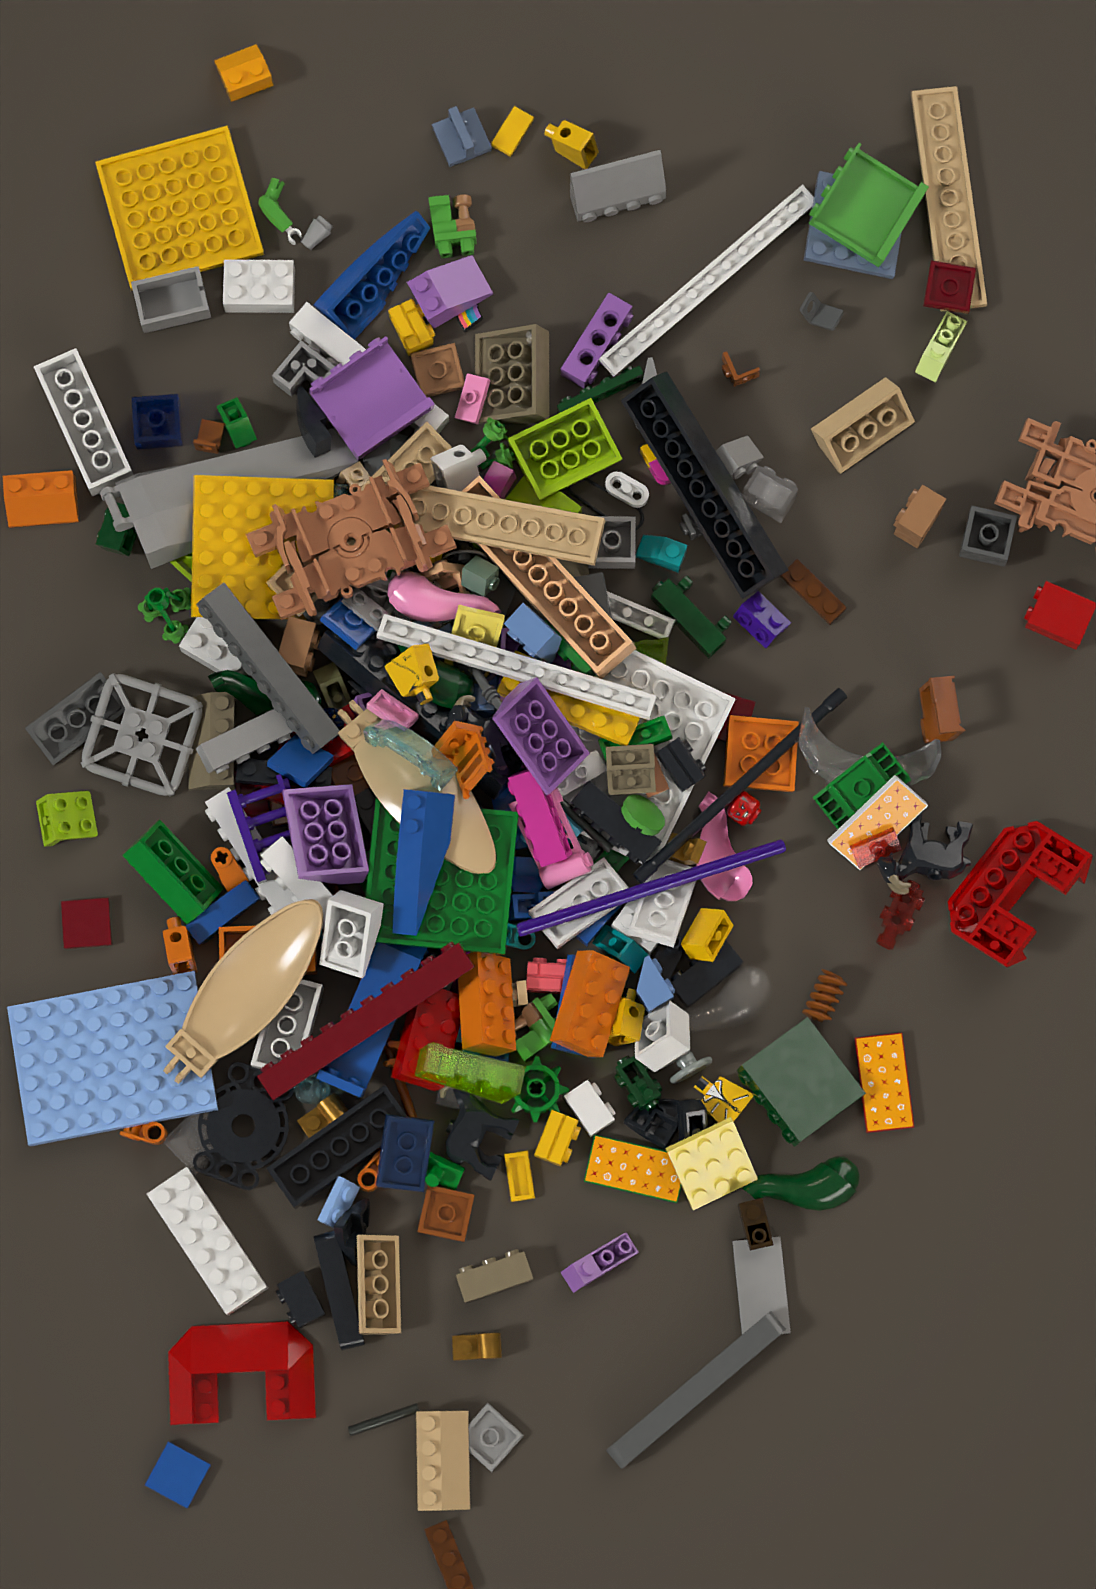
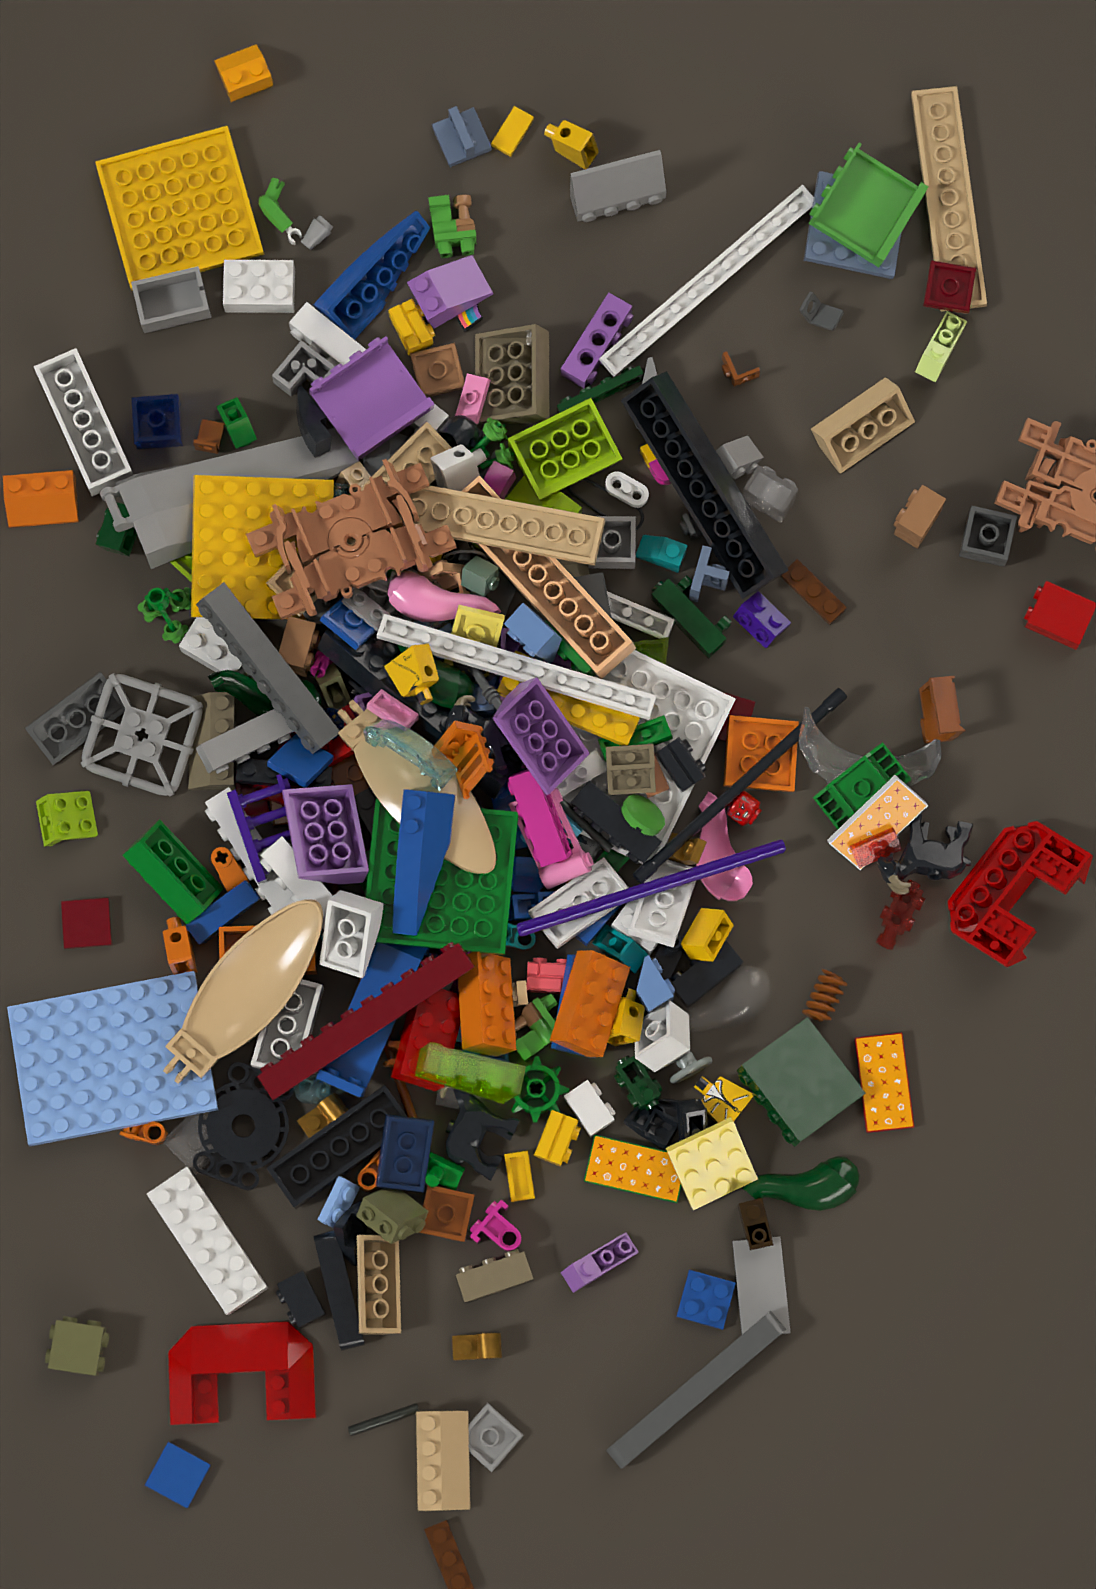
none -> olive brick [45,1316,109,1376]
none -> dark pink pin [310,650,333,678]
none -> olive brick [357,1188,429,1244]
none -> black helmet [438,415,484,450]
none -> dark pink pin [470,1200,521,1251]
none -> blue plate [676,1270,736,1330]
none -> sand blue bracket [689,545,730,602]

